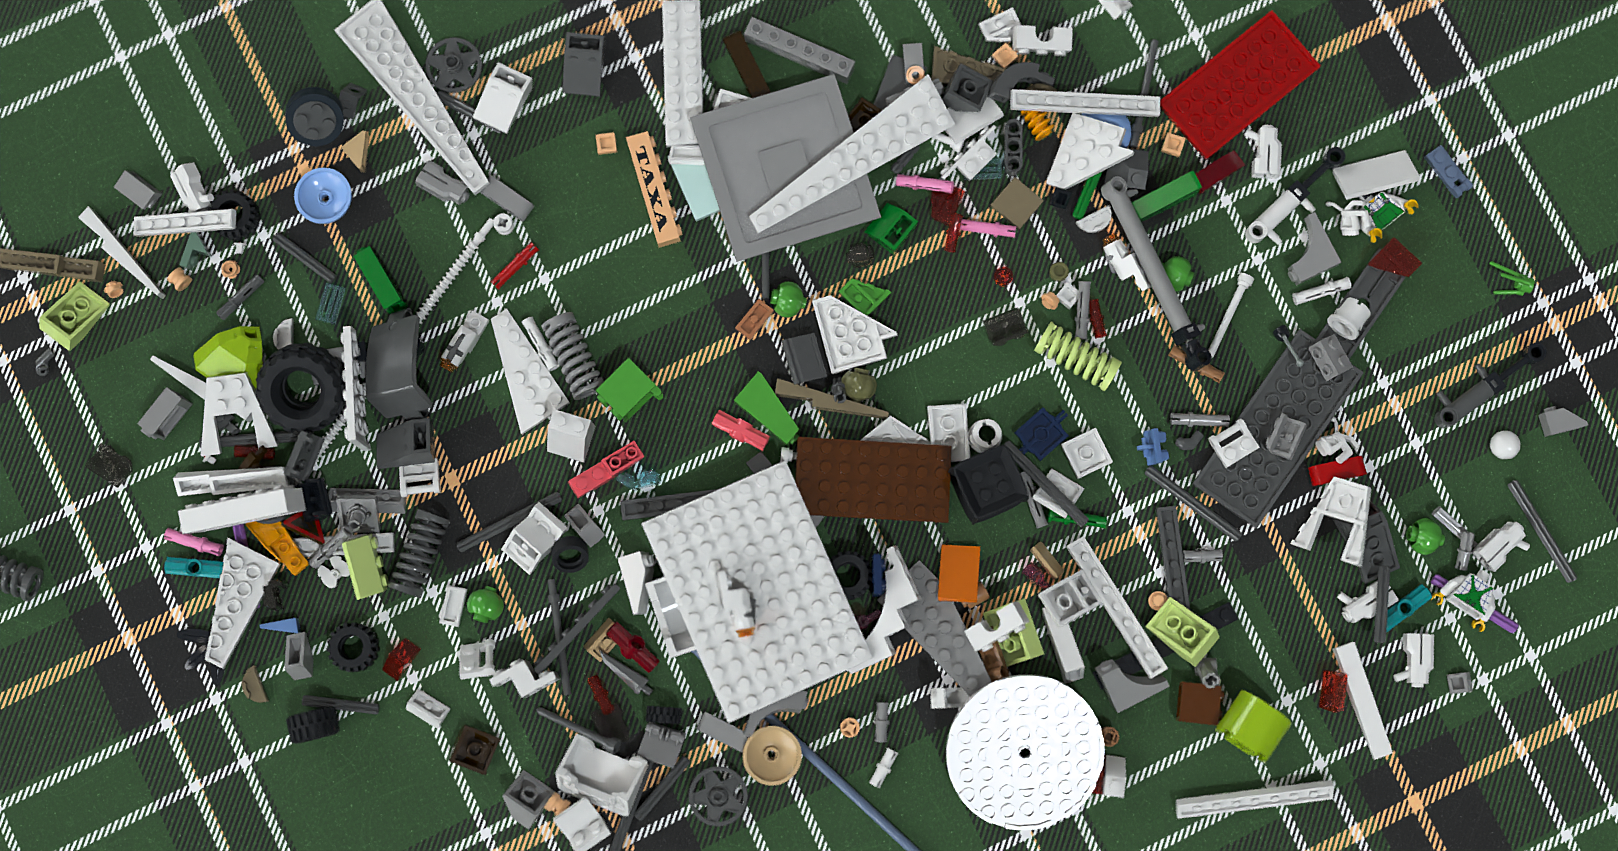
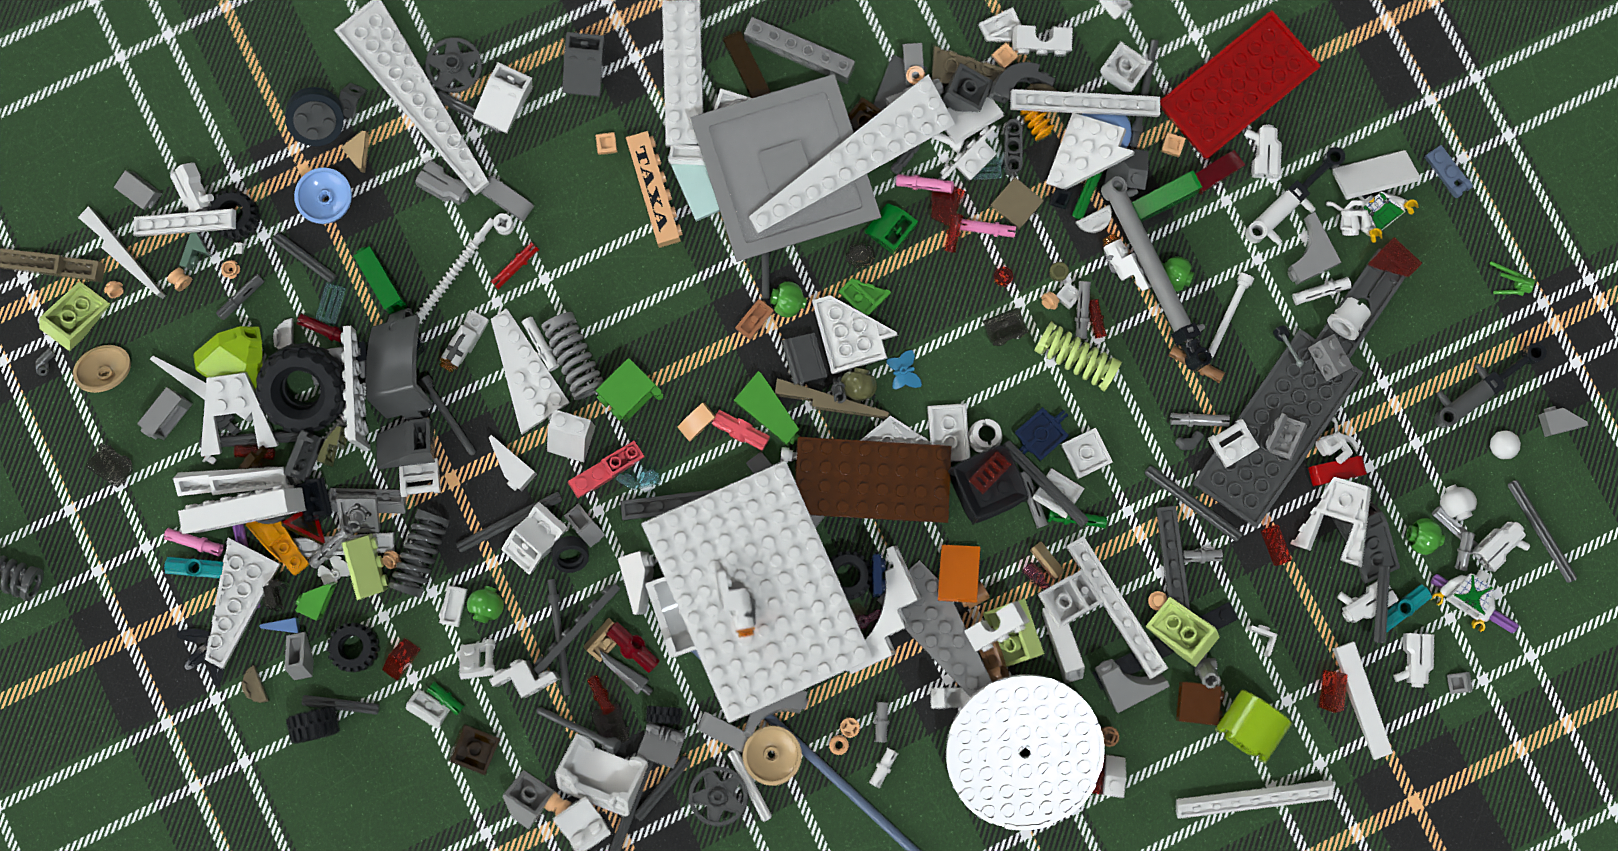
medium blue hips [1137,428,1169,466] -> none
none -> tan dish [73,345,131,393]
none -> bright green slope [296,582,337,621]
none -> dark red pin [297,313,343,343]
none -> olive slope [317,426,348,467]
none -> light nougat plate [382,550,401,569]
none -> dark grey piece [417,375,476,455]
none -> green pin [427,681,465,716]
none -> white slope [489,435,537,491]
none -> light nougat slope [678,403,716,442]
none -> white axle [728,749,772,822]
none -> light nougat plate [829,735,849,755]
none -> dark azure piece [887,350,922,389]
none -> clear red slope [969,451,1011,494]
none -> white slope [1100,41,1152,92]
none -> white bracket [1248,625,1277,657]
none -> clear red slope [1261,524,1292,566]
none -> white plant [1440,484,1477,522]

